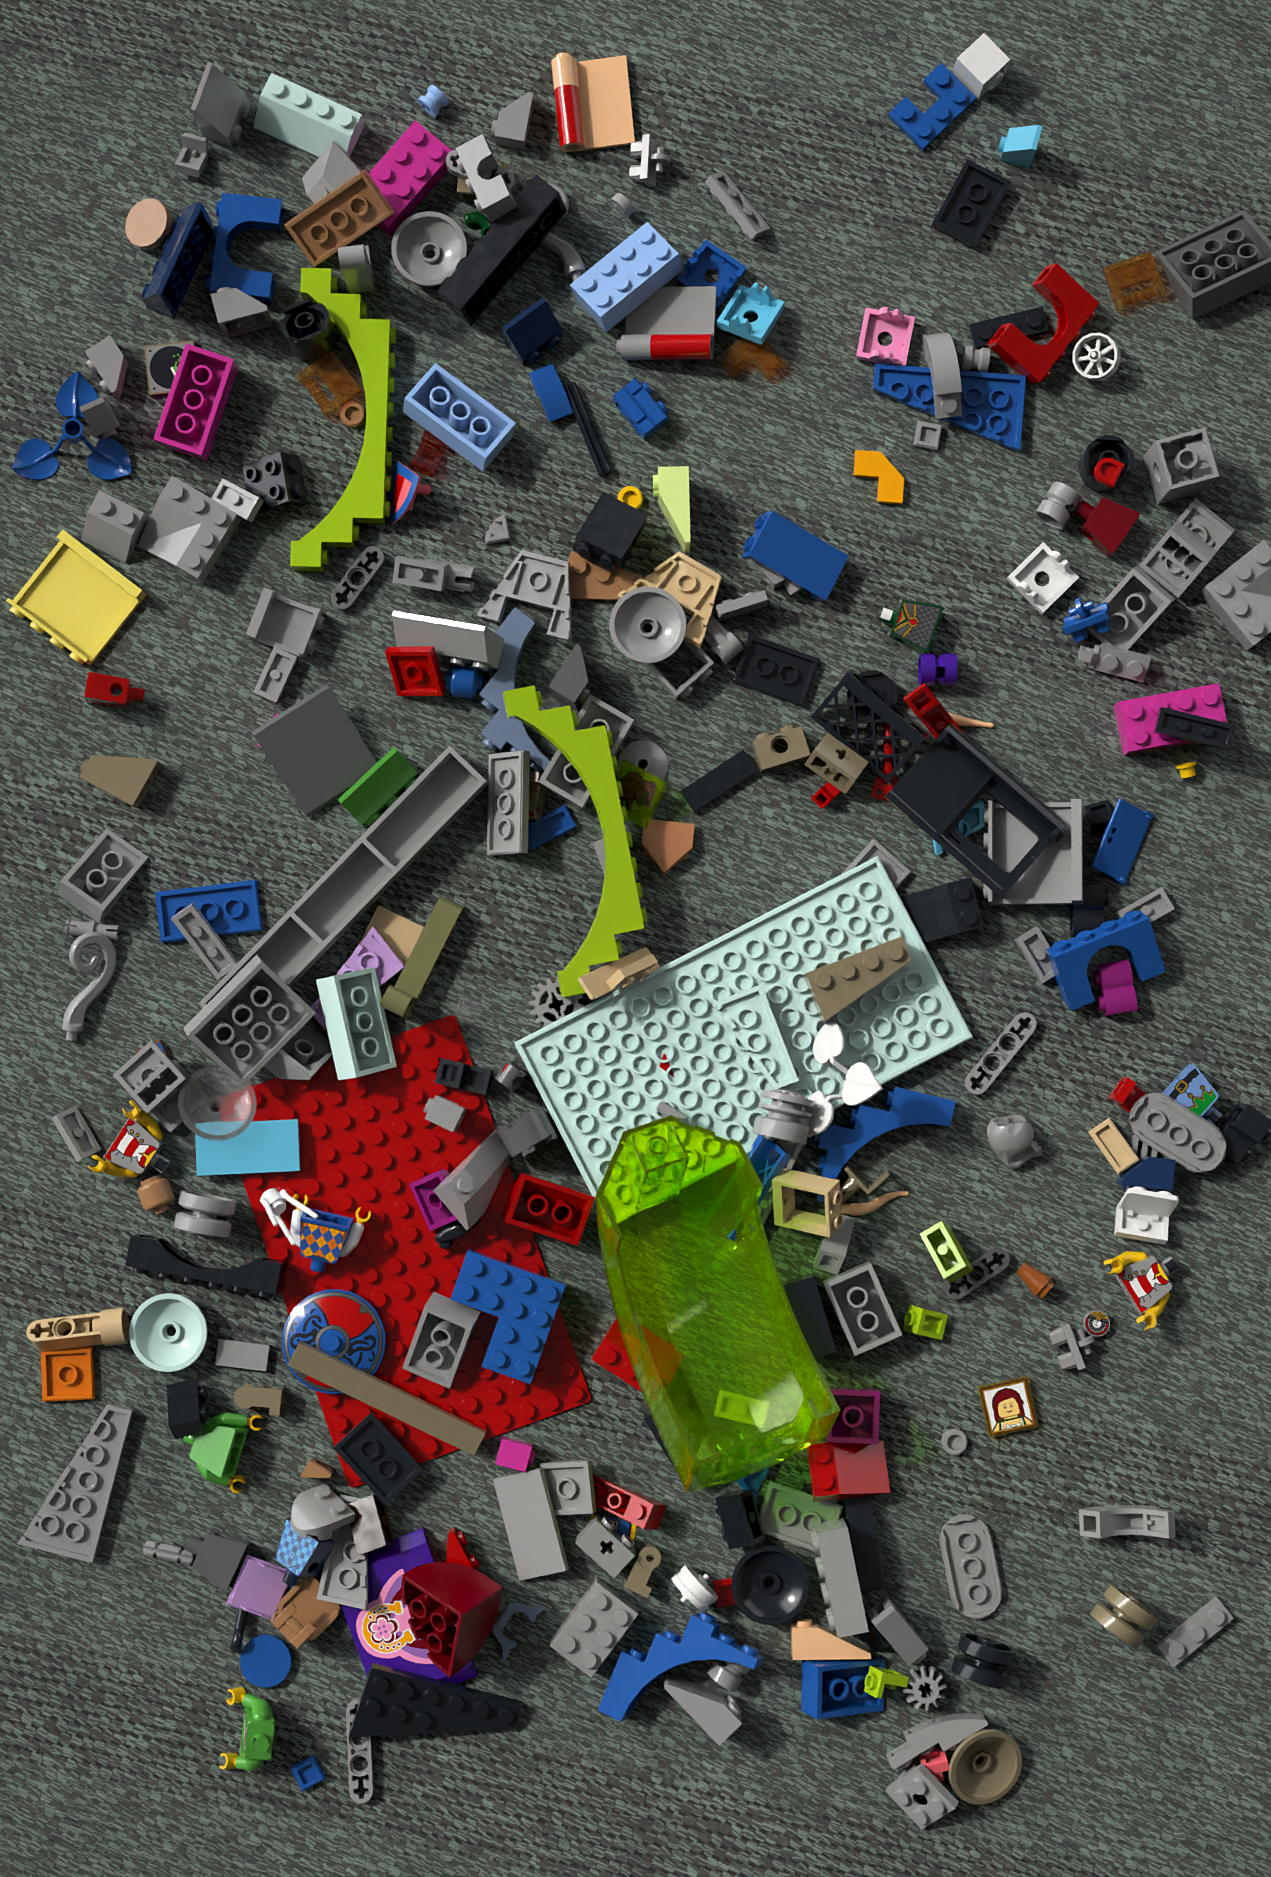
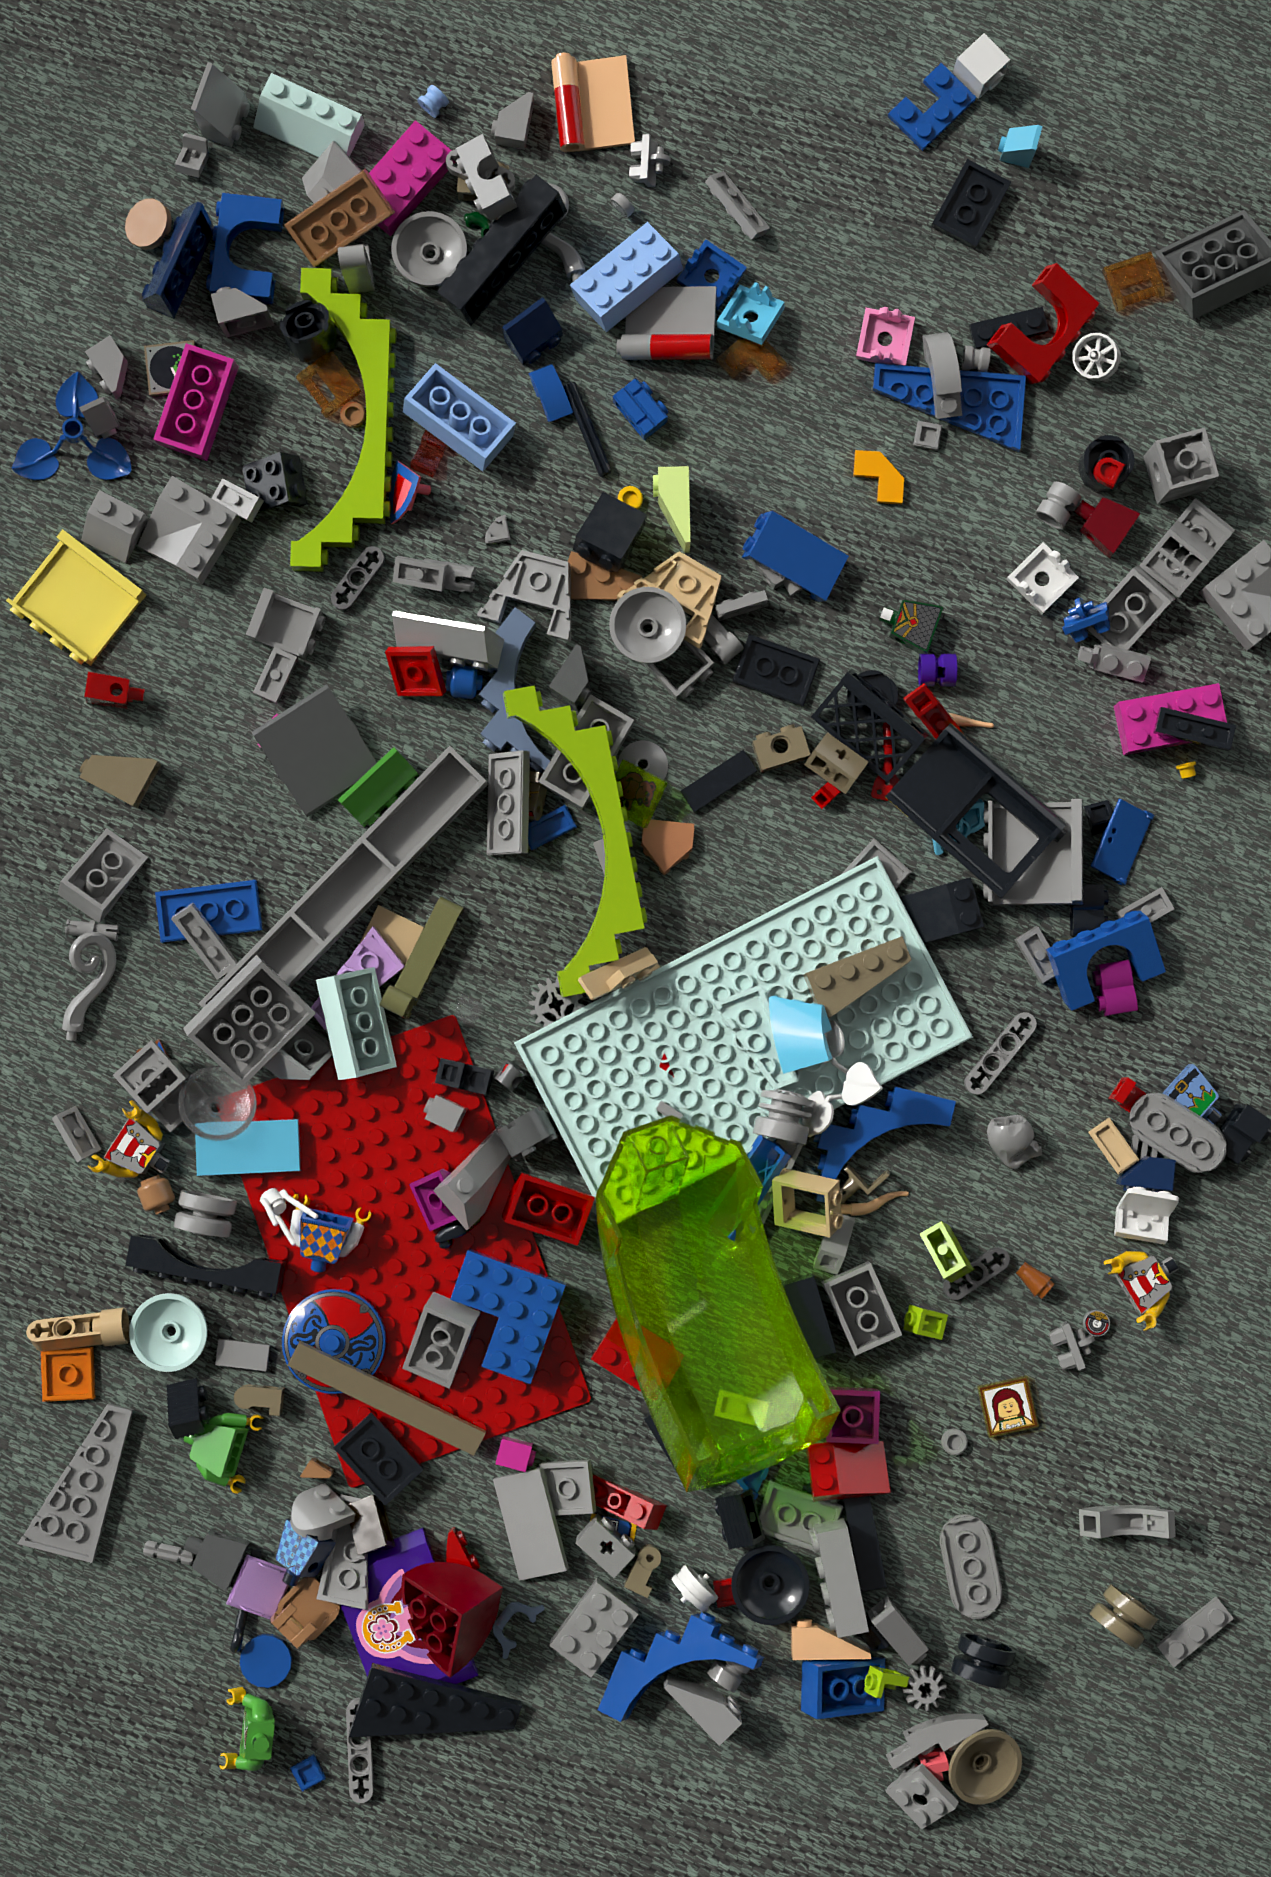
none -> medium azure slope [769,995,833,1074]

